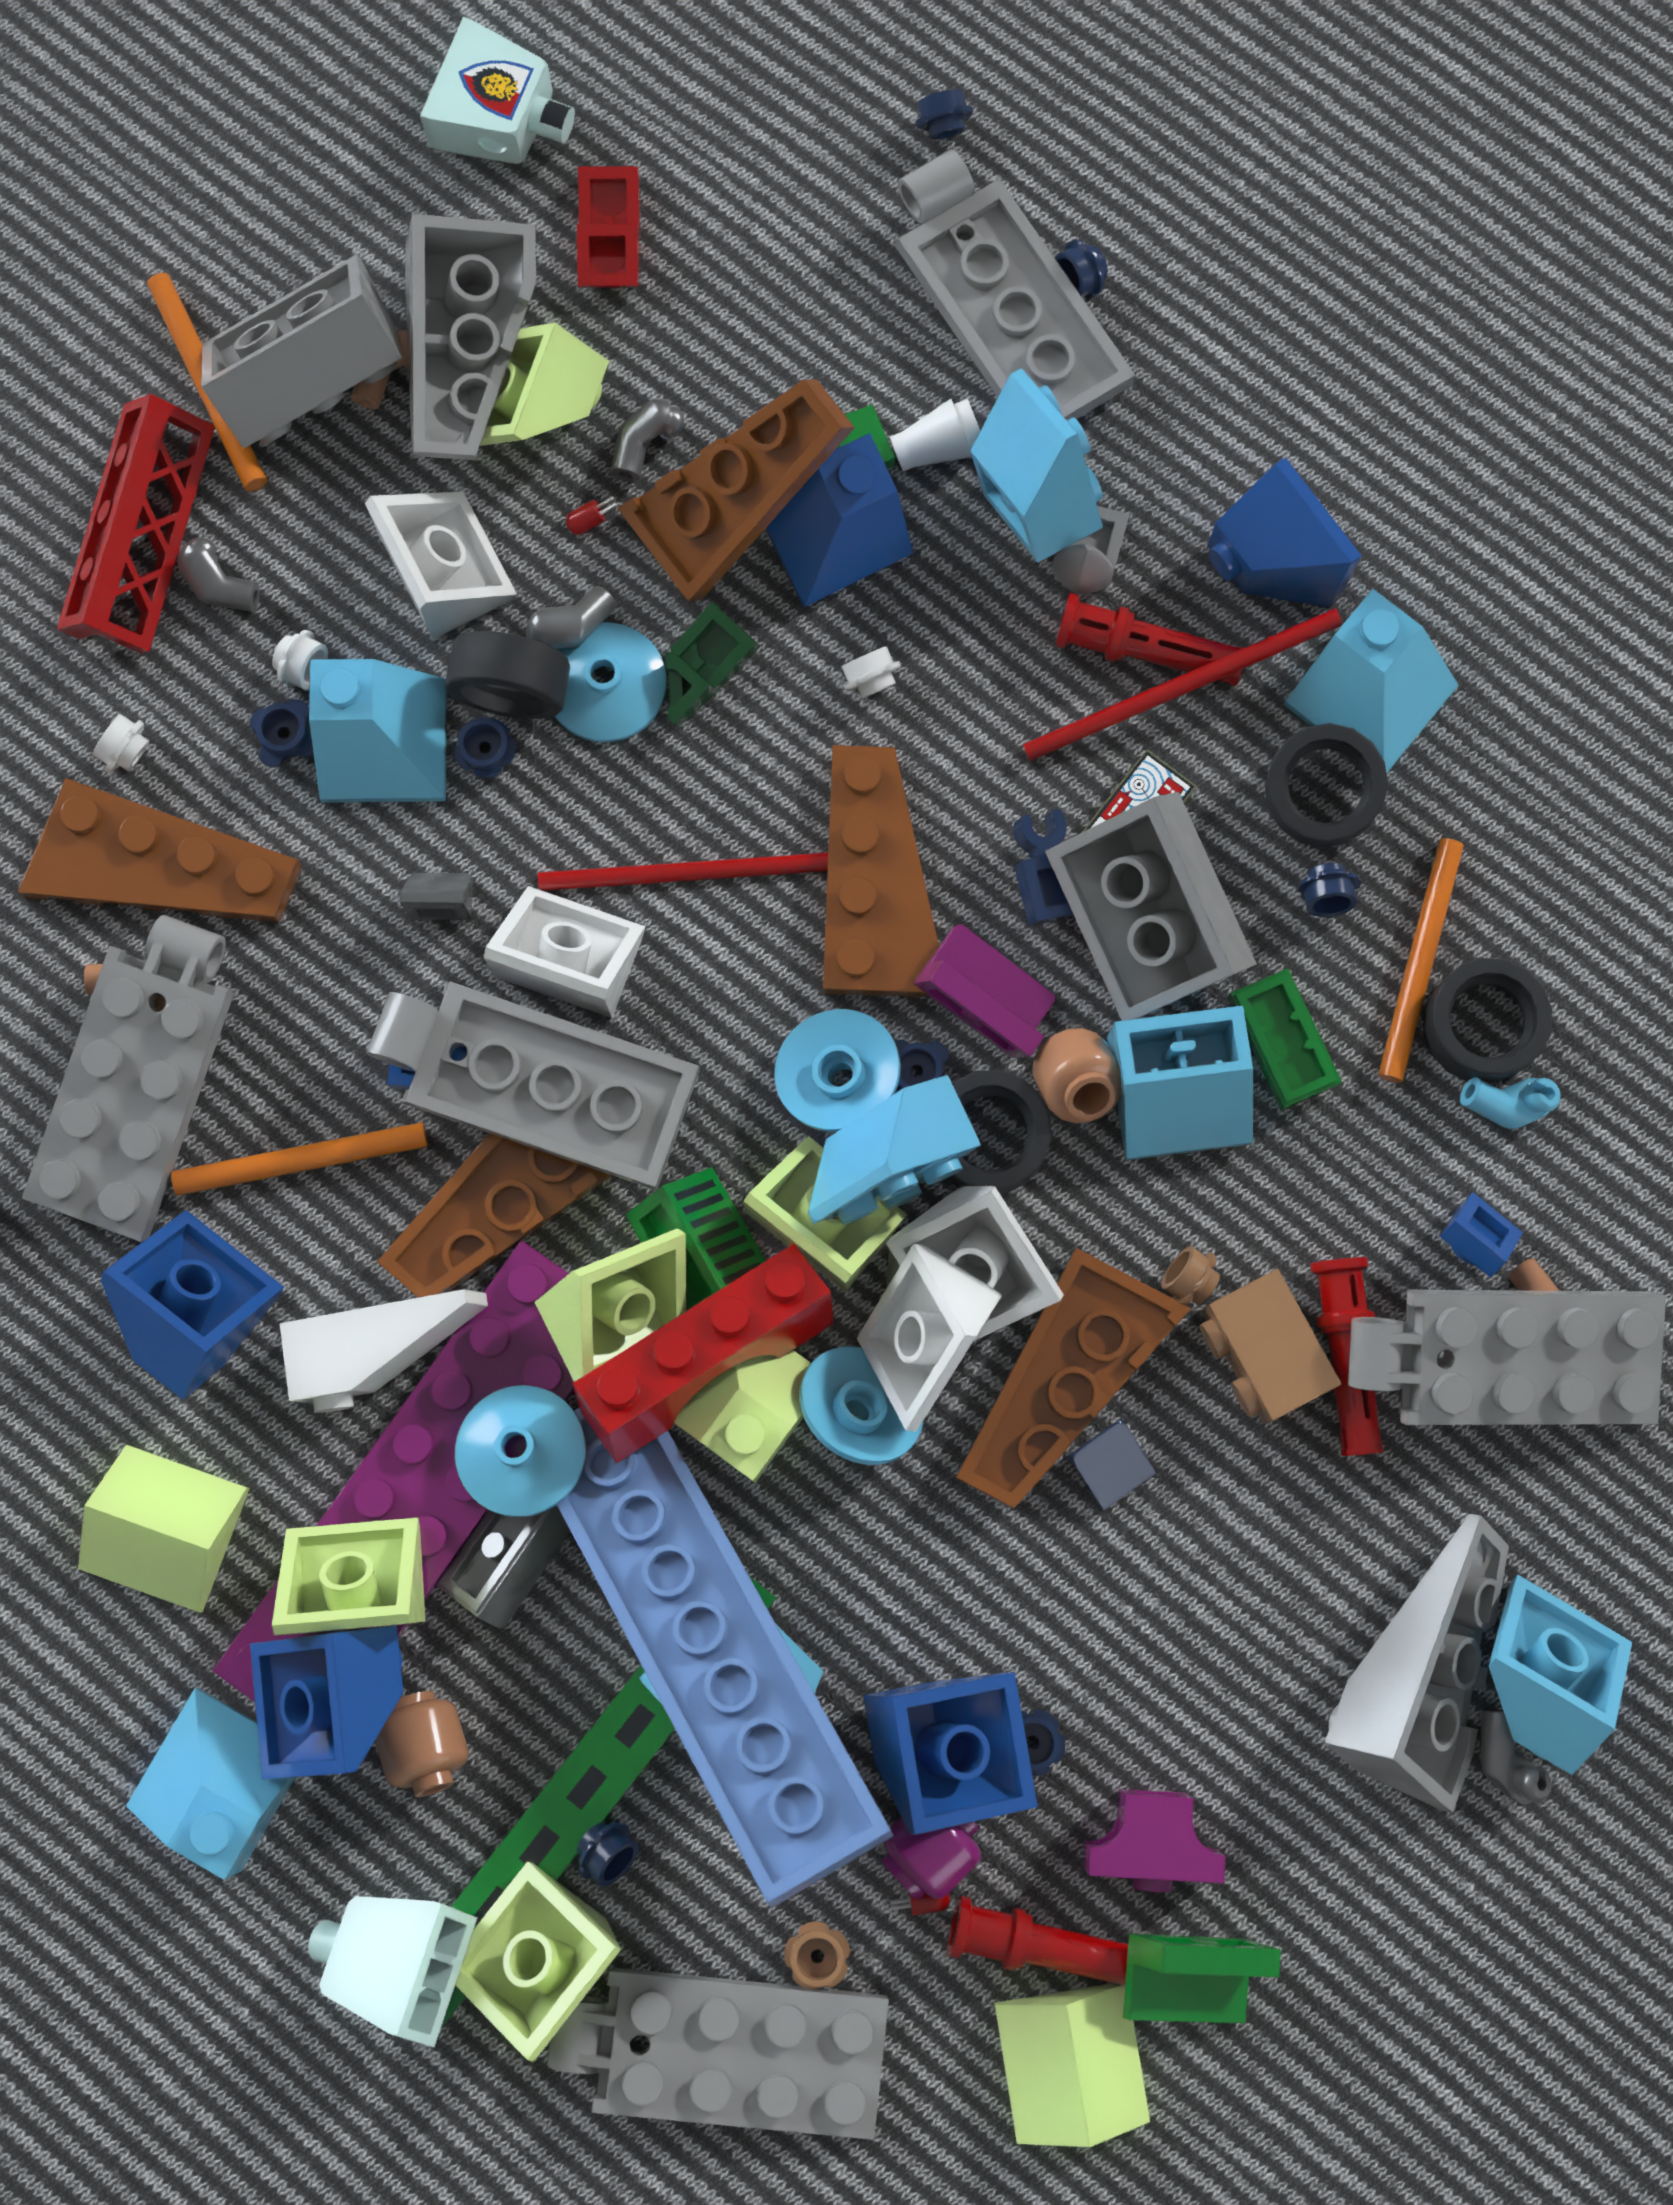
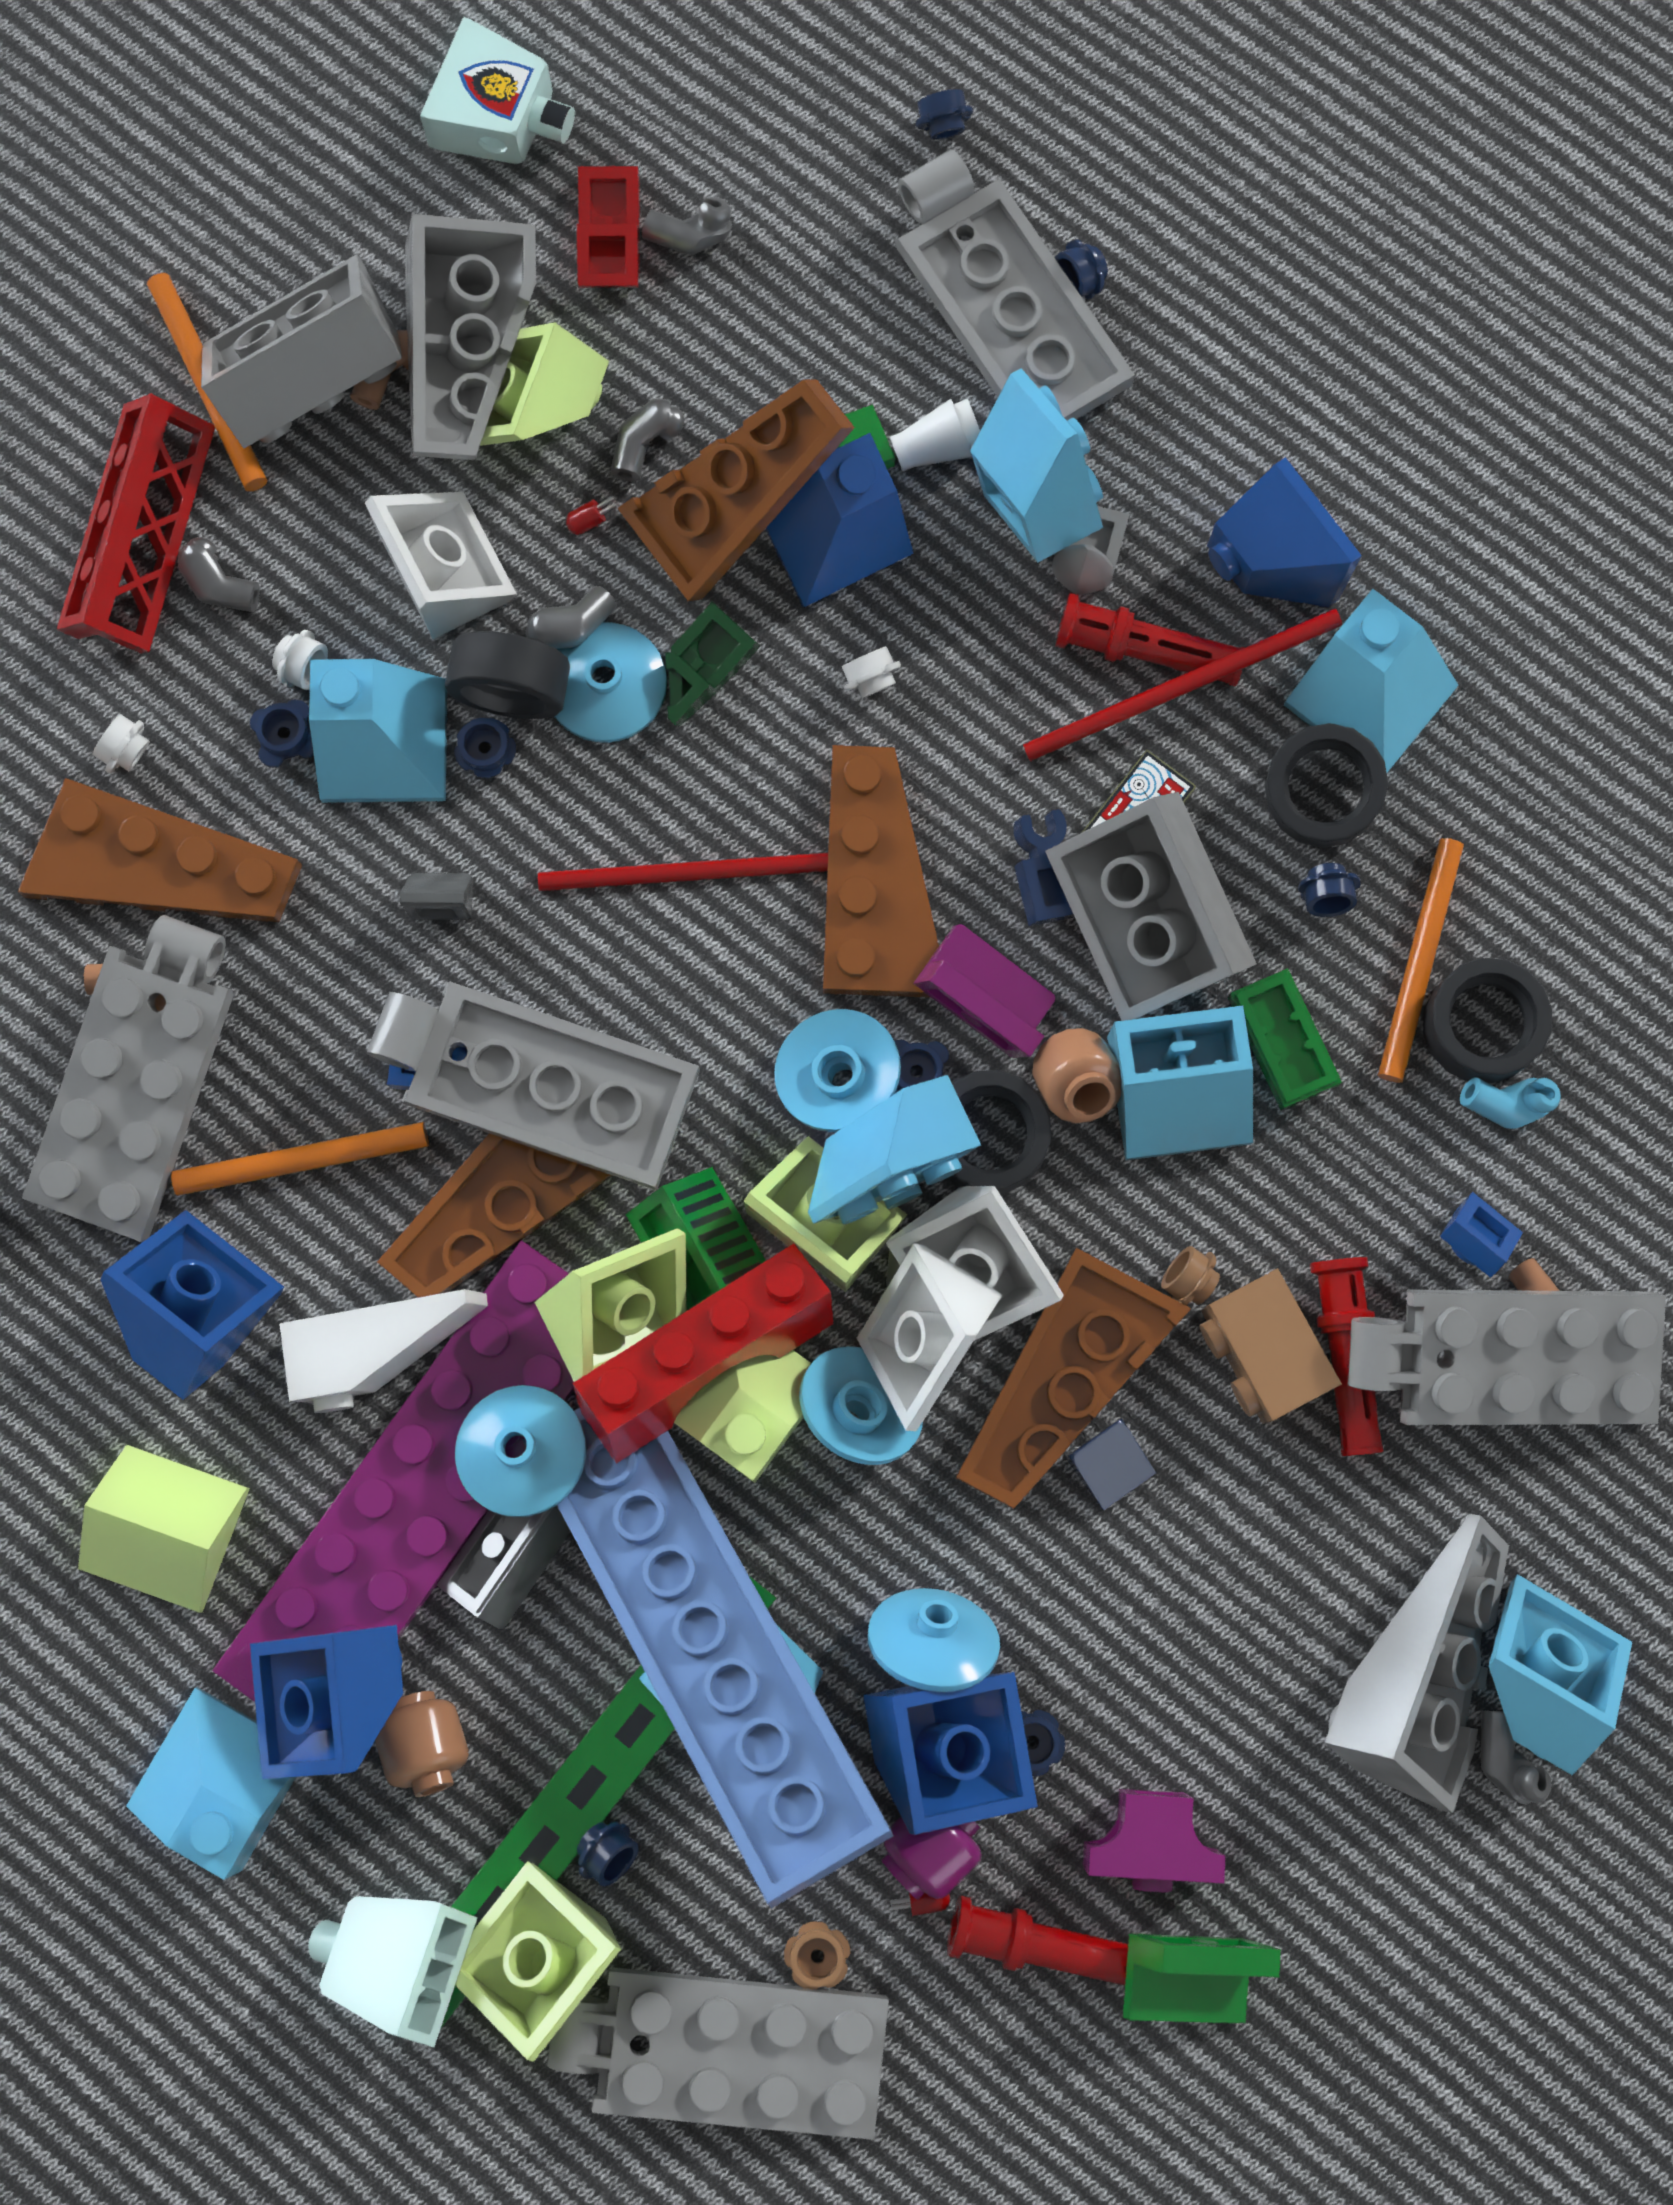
yellowish green slope [272,1518,426,1635] -> none
white slope [484,886,645,1018] -> none
yellowish green slope [994,1983,1150,2147] -> none
none -> flat silver arm [642,197,732,255]
none -> medium azure dish [867,1588,1000,1692]

